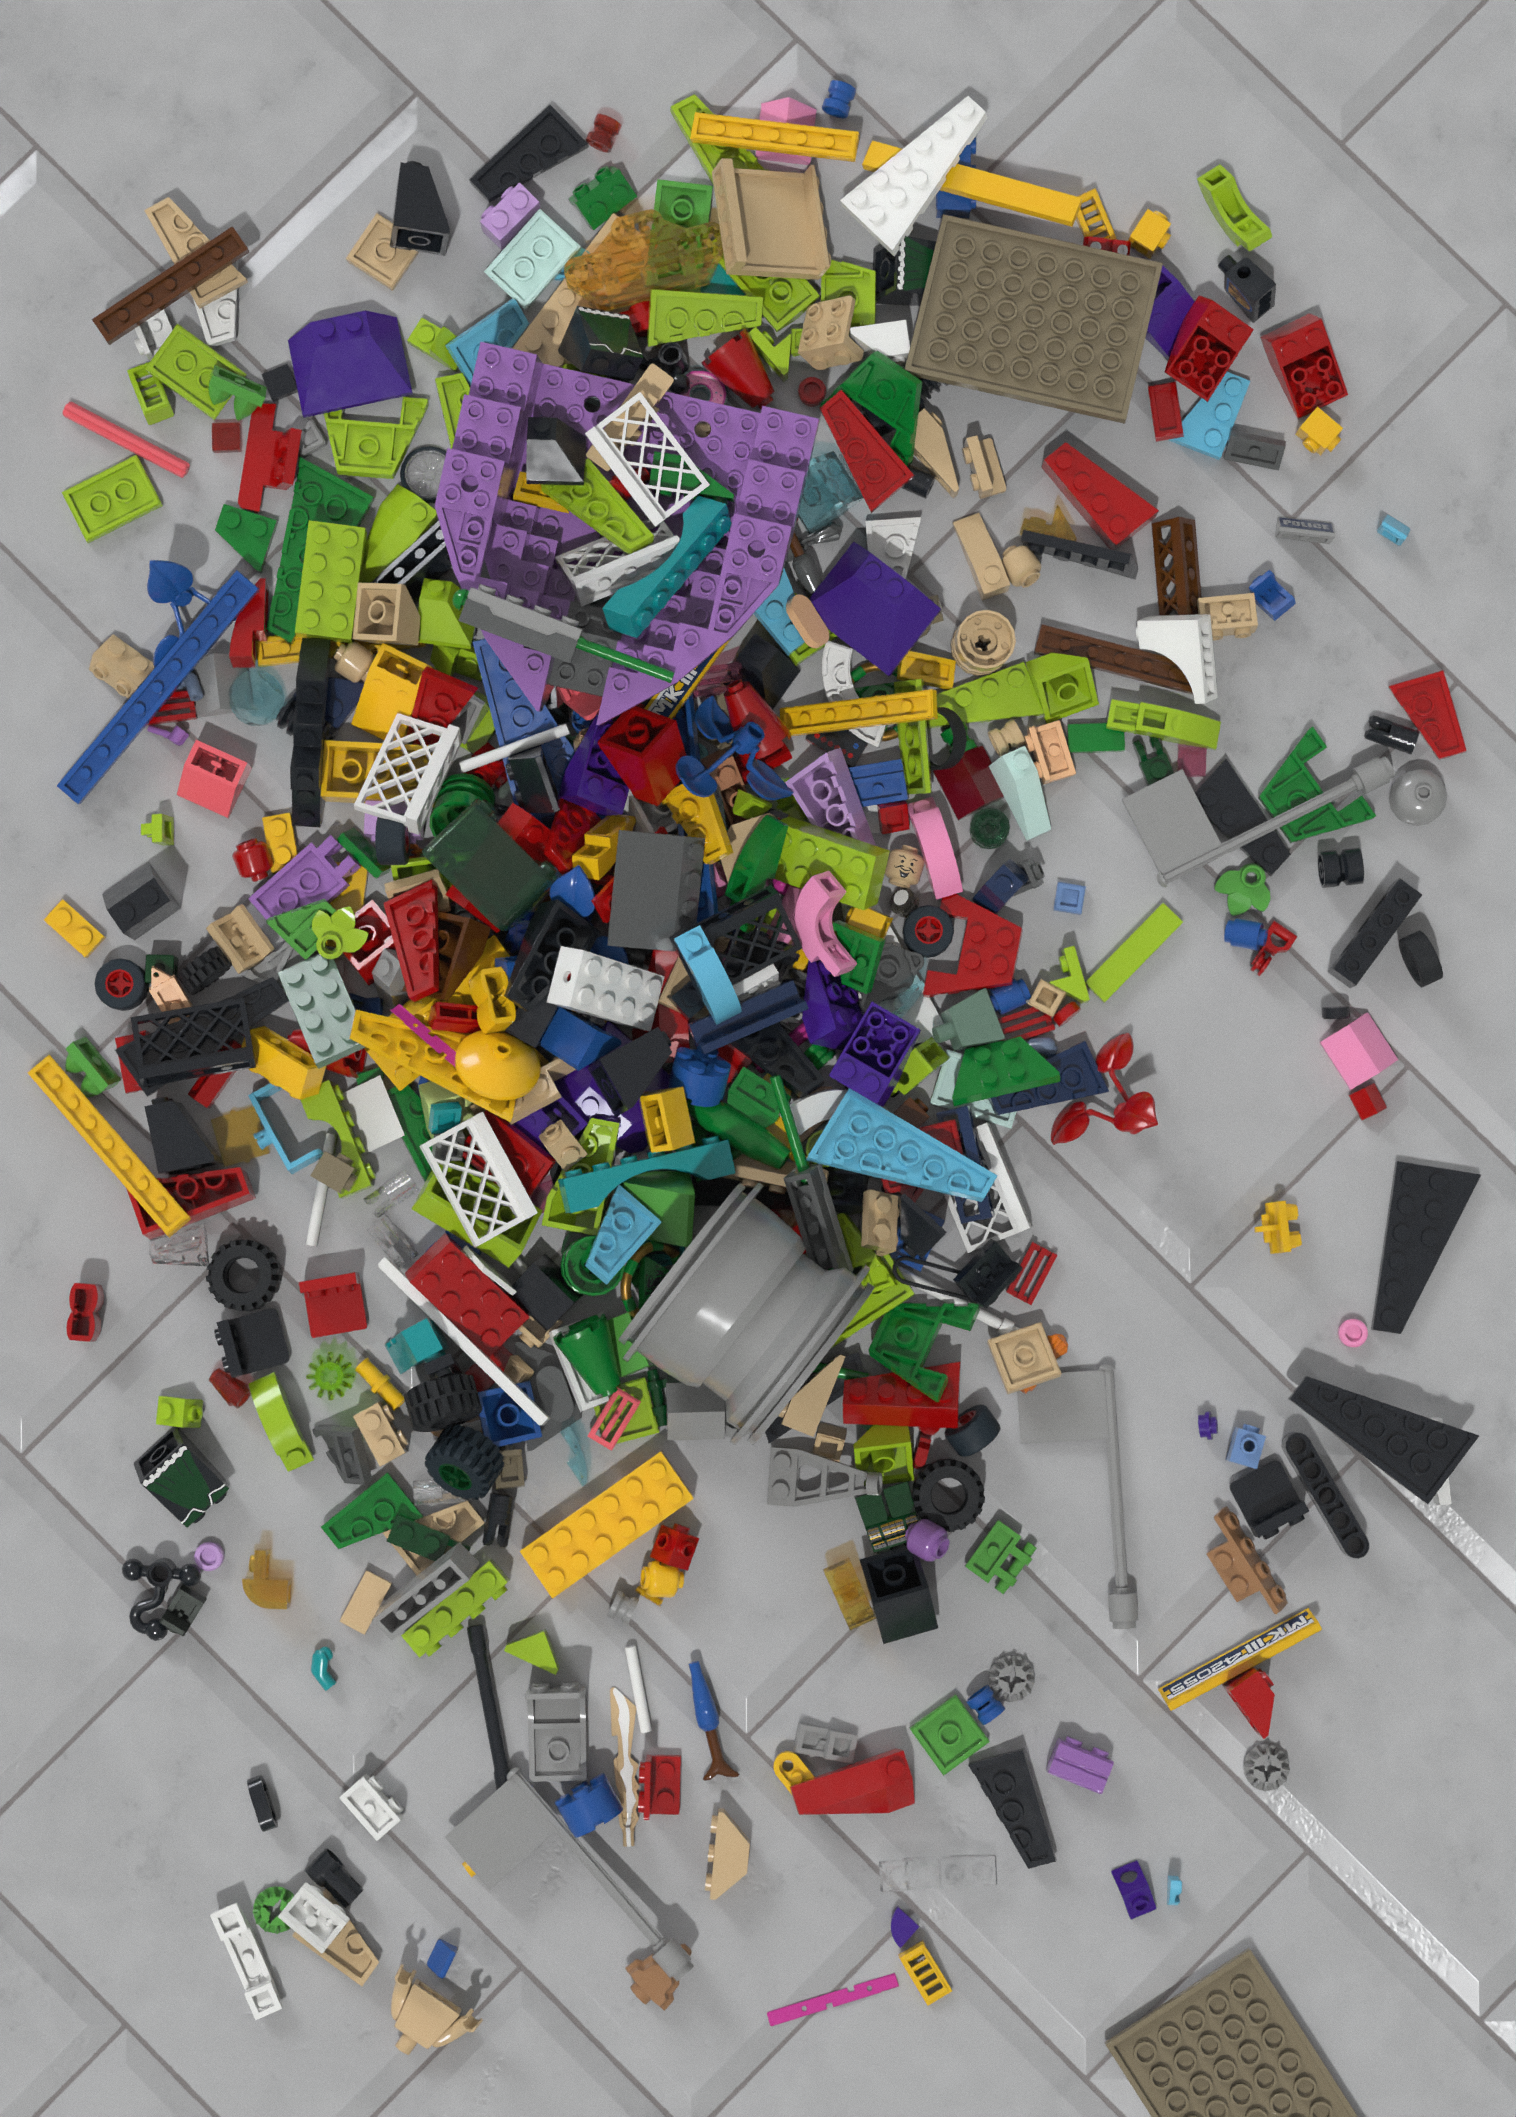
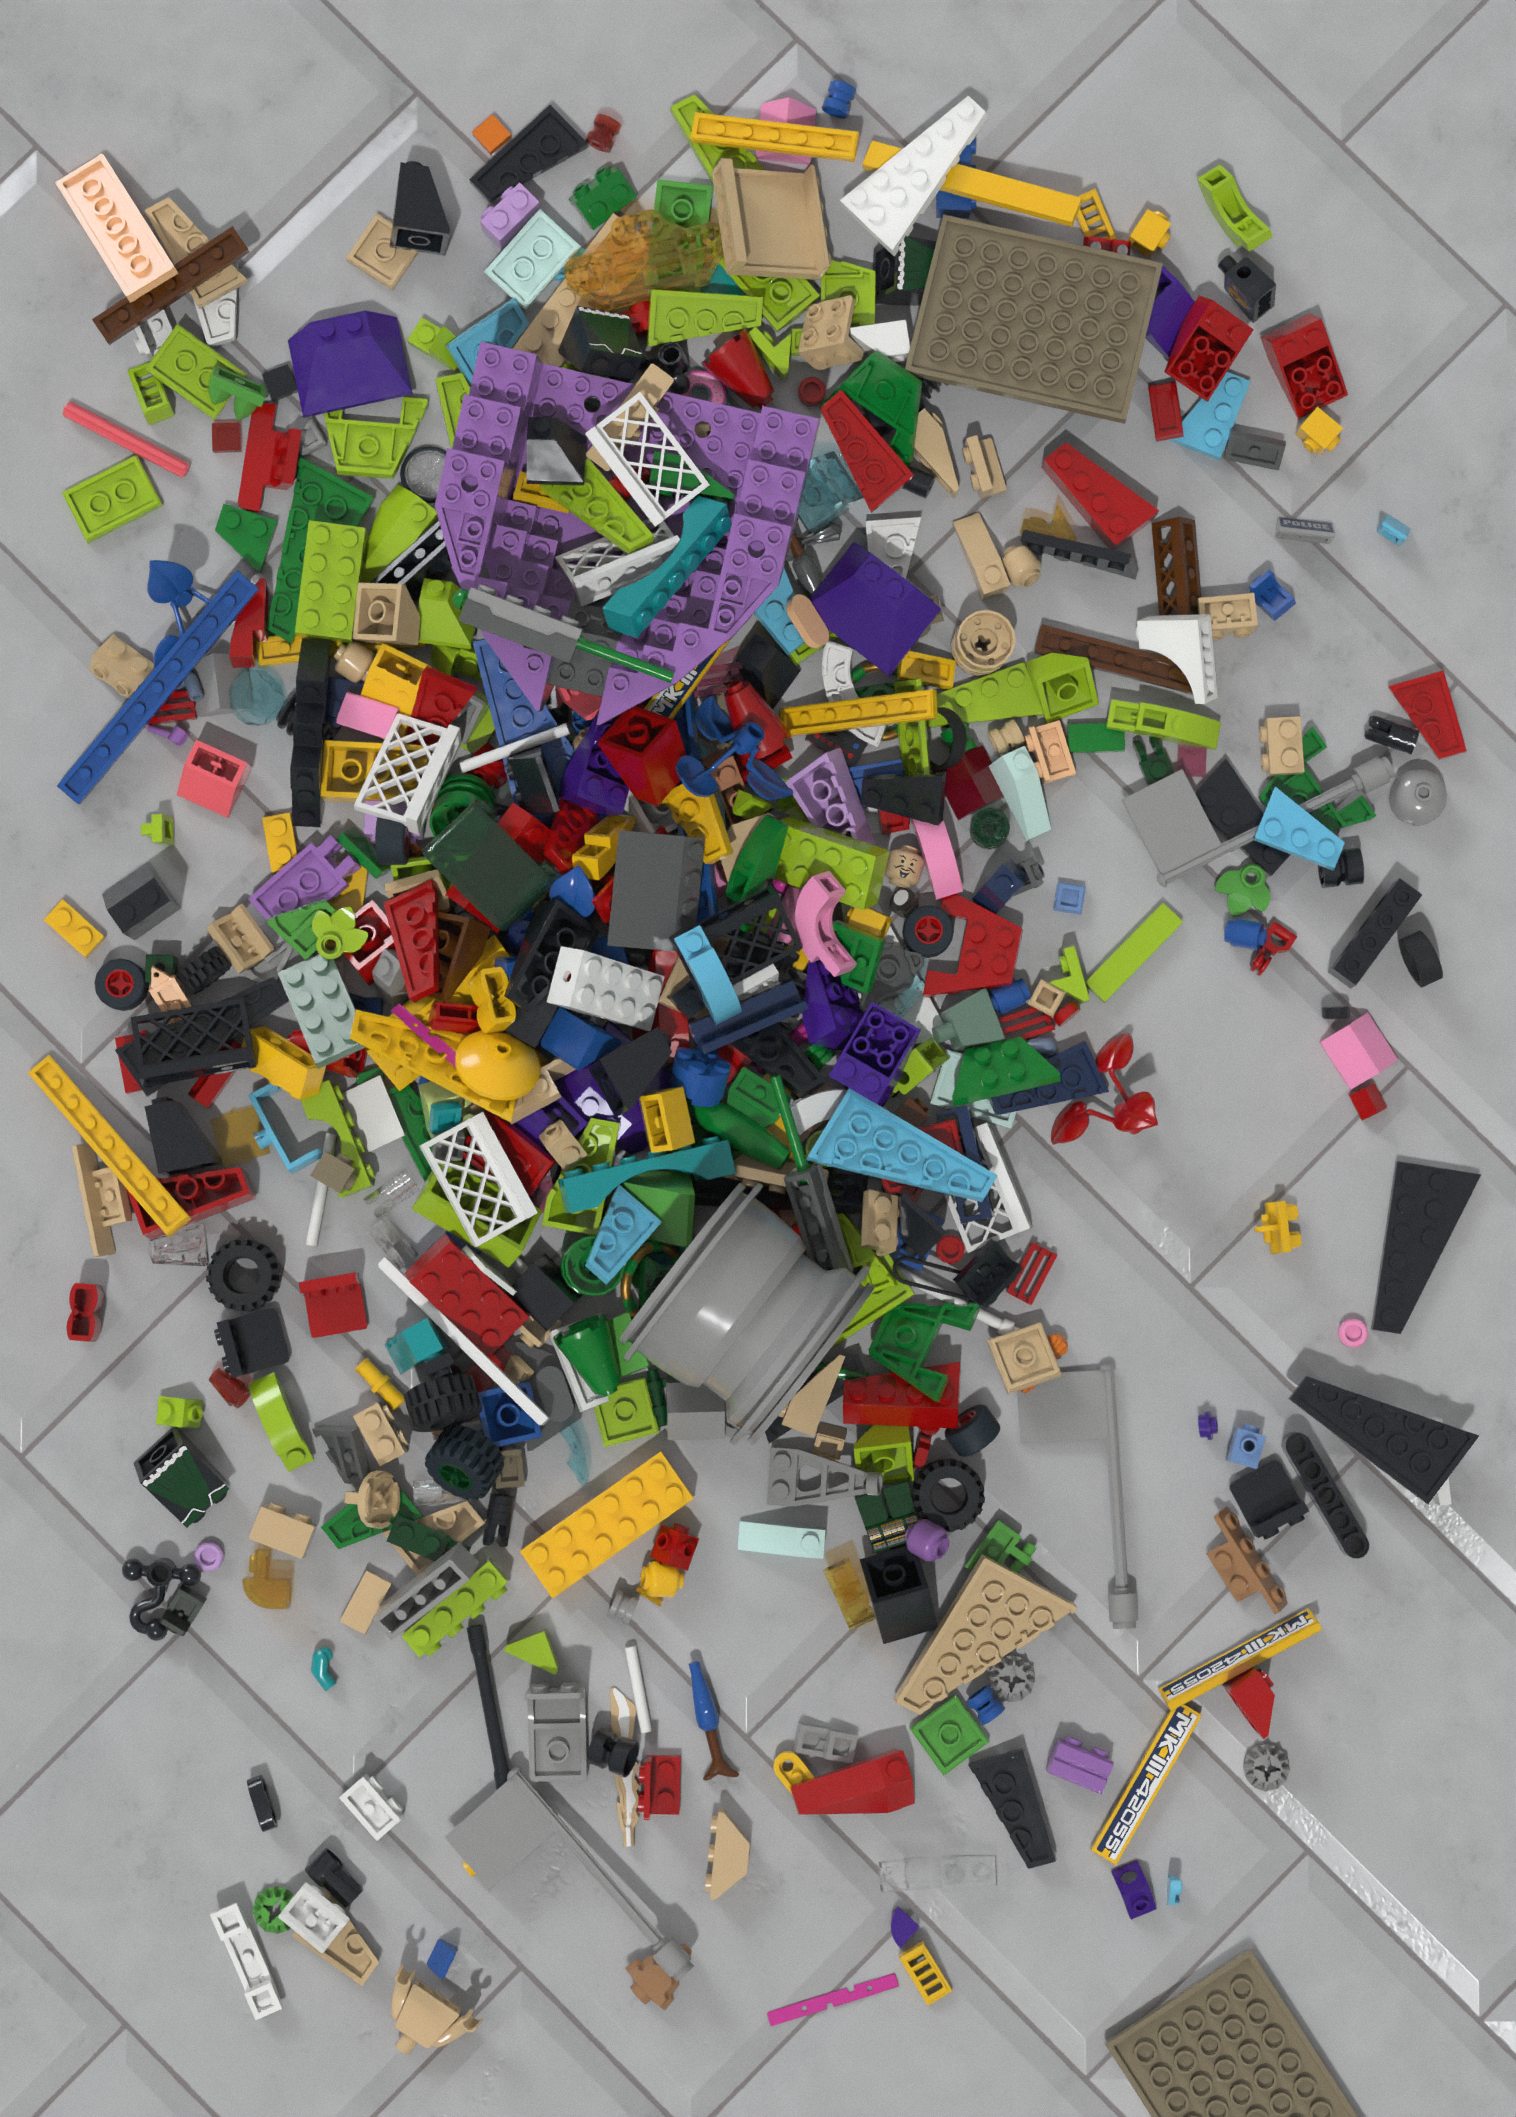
bright green tile [65,1037,121,1097] -> none
red head [232,838,274,882] -> none
clear neon green gear [306,1352,355,1400] -> none
blue brick [554,1773,623,1838] -> none
coral tile [588,1387,641,1451] -> none
none -> light nougat plate [55,153,178,303]
none -> tan bracket [72,1144,133,1257]
none -> tan brick [248,1502,318,1559]
none -> bright pink slope [336,692,399,739]
none -> tan tile [344,1470,400,1529]
none -> orange tile [472,114,512,156]
none -> black wheel [587,1728,640,1778]
none -> light aqua slope [737,1521,826,1559]
none -> black wing [861,771,947,826]
none -> tan wing [894,1554,1077,1715]
none -> red tile [936,1235,965,1264]
none -> tile [1091,1704,1202,1865]
none -> medium azure wing [1254,787,1345,871]
none -> tan bracket [1259,716,1304,778]

